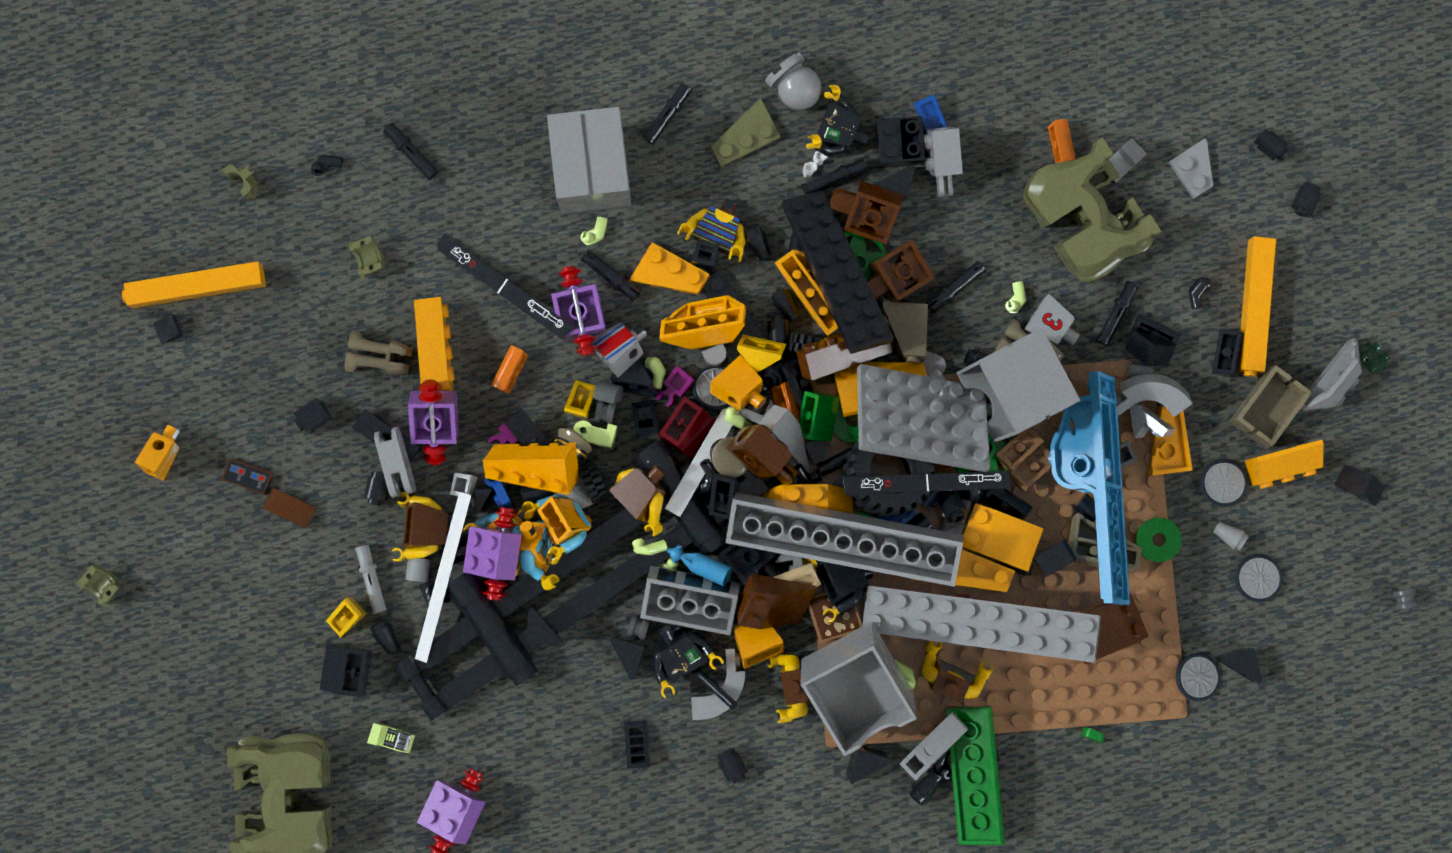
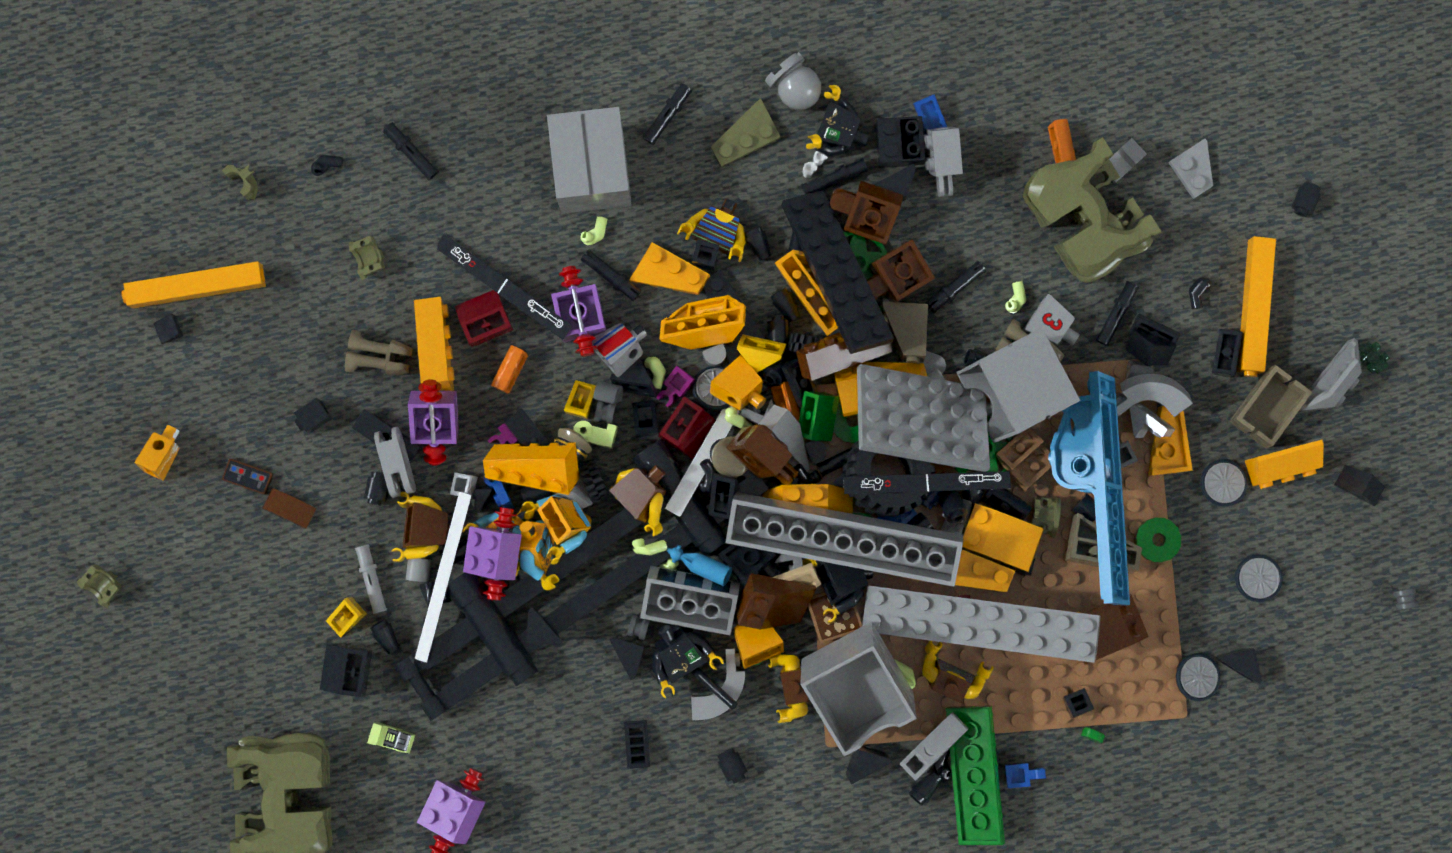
black slope [1034,540,1077,577] -> none
light grey cone [1213,521,1249,551] -> none
black brick [1254,129,1288,161] -> none
none -> dark red slope [455,290,513,348]
none -> blue plate [1004,763,1046,788]
none -> olive piece [1031,496,1061,538]
none -> black brick [1063,688,1094,719]

